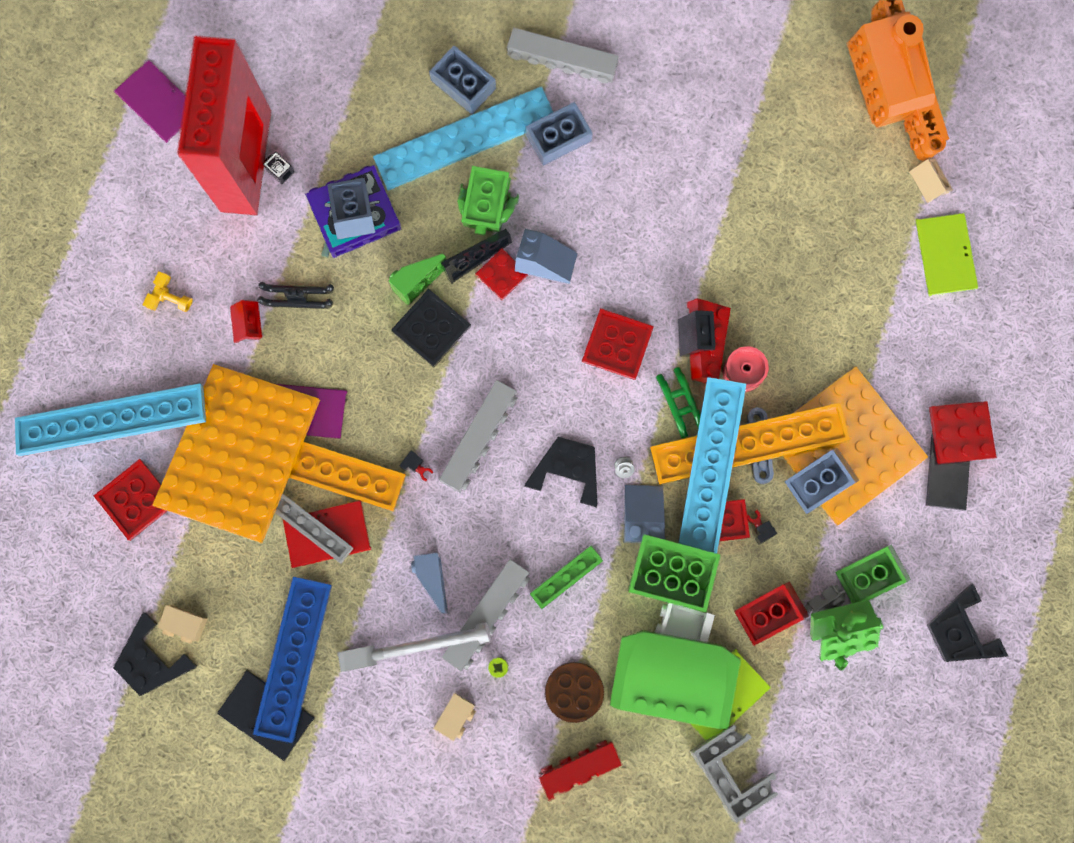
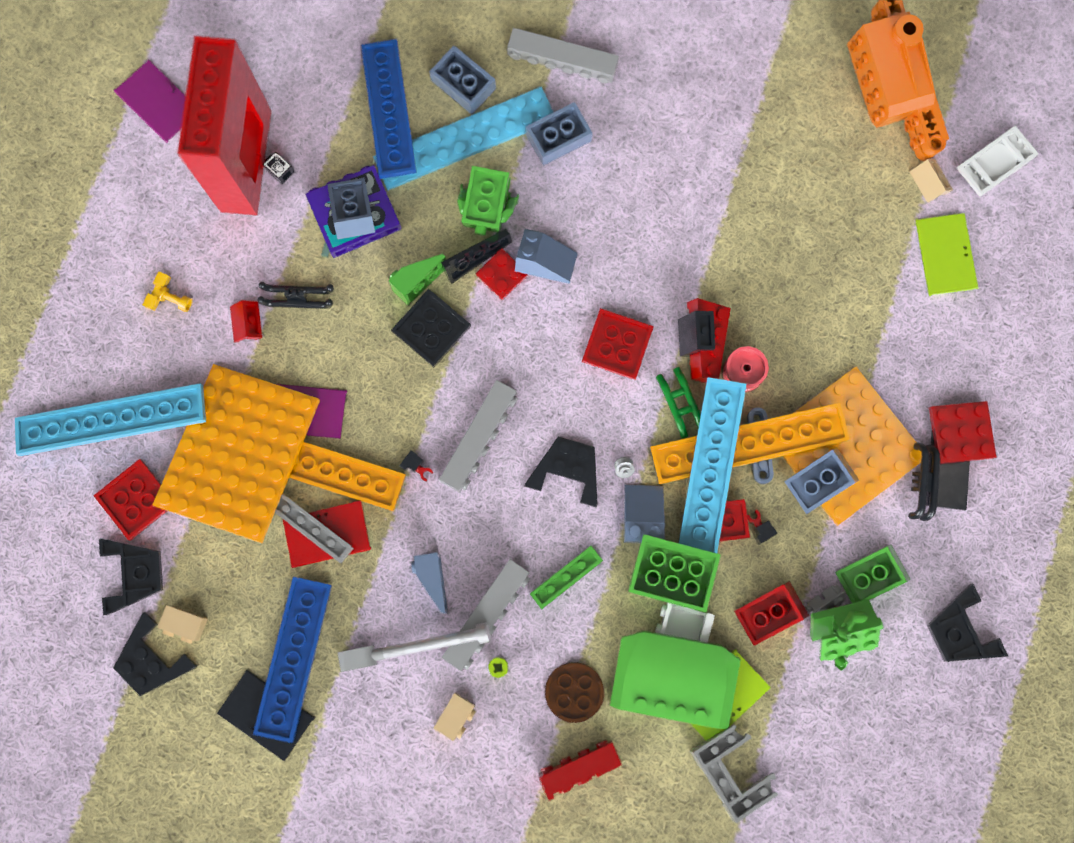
none -> black wing [99,539,163,616]
none -> blue plate [361,39,417,179]
none -> black piece [908,443,940,521]
none -> white slope [957,126,1039,196]

